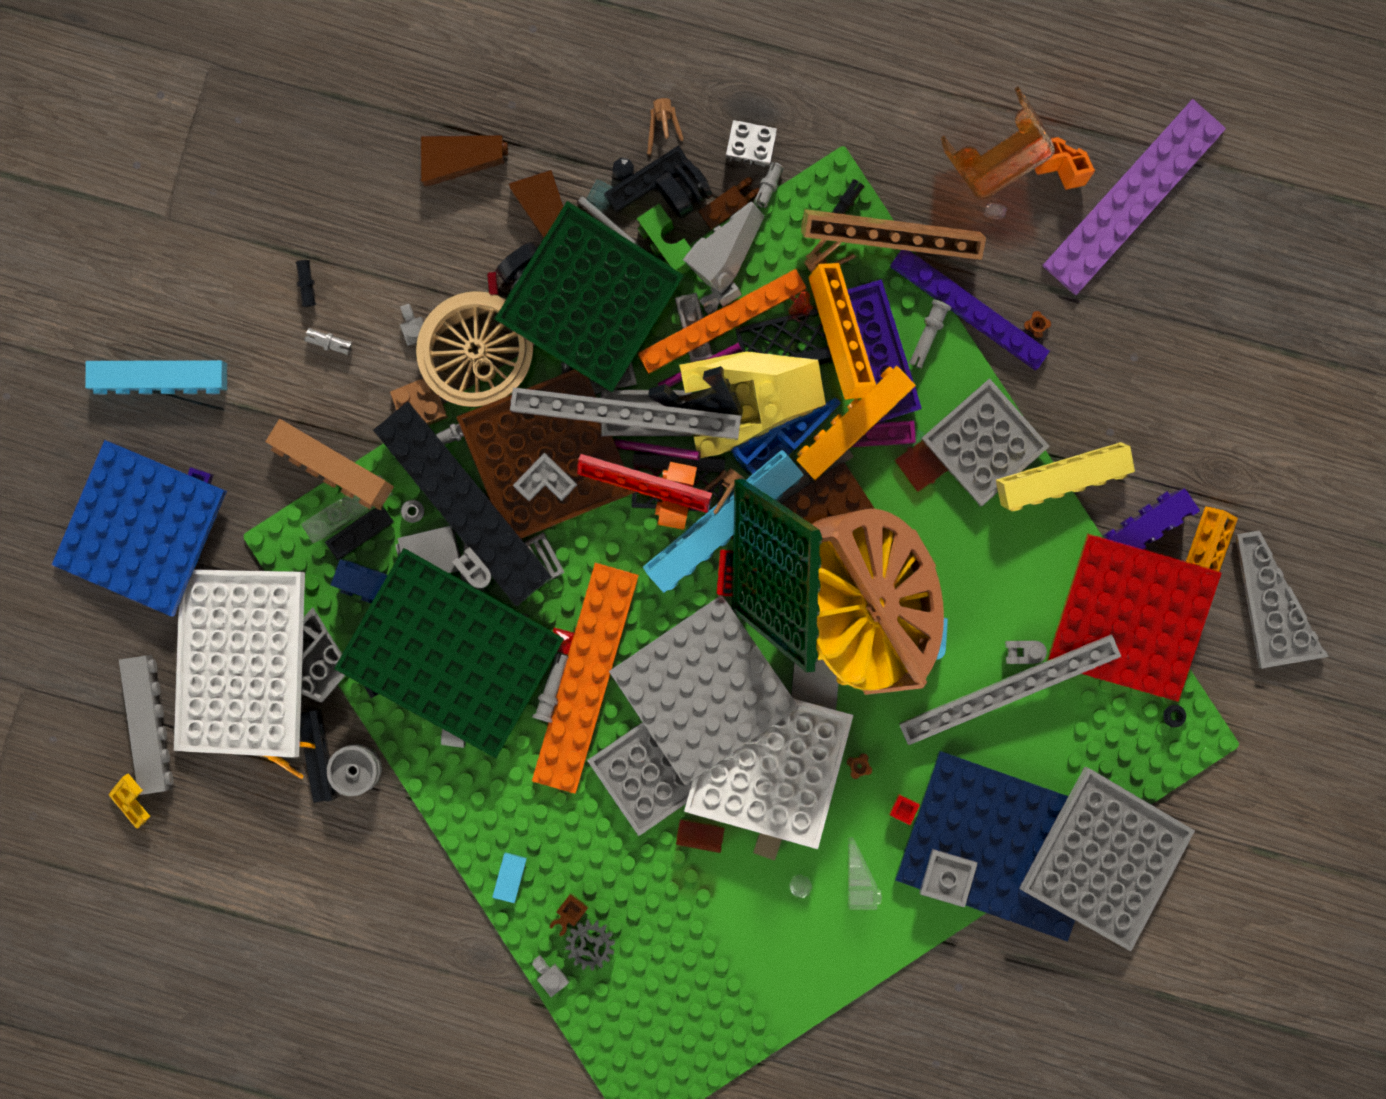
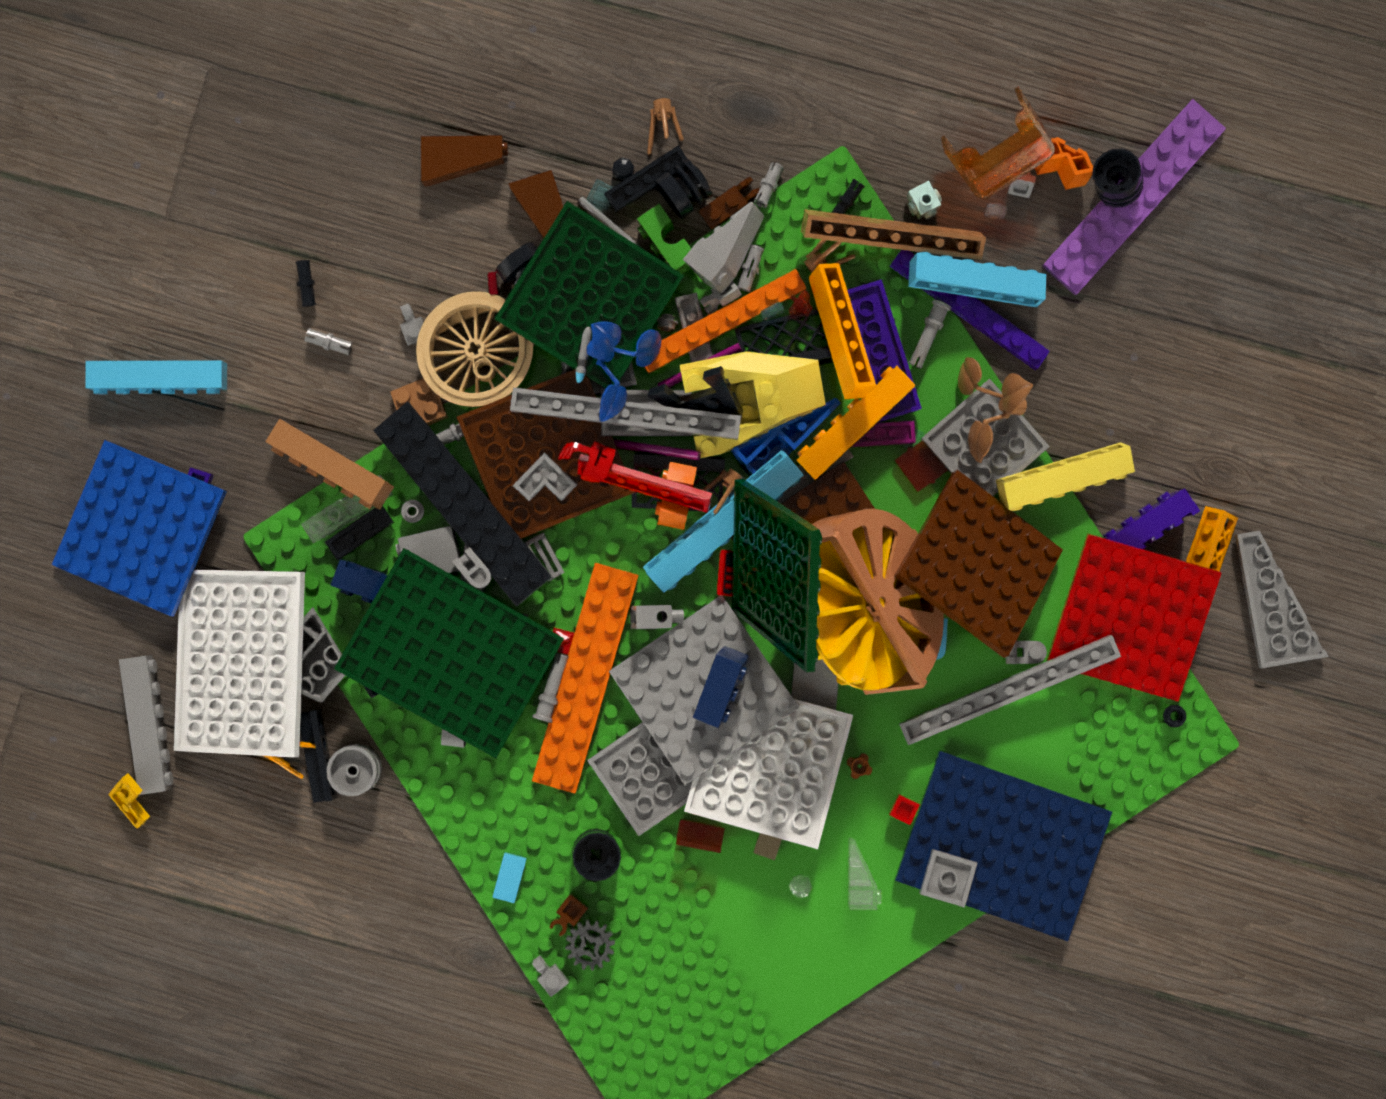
hinge [726,120,777,167] -> none
light grey plate [1019,767,1195,951] -> none
dark orange plate [1024,311,1051,338] -> none
none -> red helmet [558,441,616,482]
none -> black wheel [572,828,621,881]
none -> light grey piece [576,326,592,383]
none -> blue plant [586,322,661,422]
none -> light grey torso [630,605,684,629]
none -> light grey plate [657,314,678,332]
none -> dark blue wedge [693,646,749,728]
none -> light grey pin [737,245,764,293]
none -> clear light blue tile [760,302,784,322]
none -> reddish brown plate [894,469,1063,658]
none -> light aqua brick [906,181,942,220]
none -> medium azure brick [908,252,1046,307]
none -> medium nougat plant [958,357,1034,463]
none -> light grey tile [1007,169,1036,198]
none -> black wheel [1092,149,1144,208]

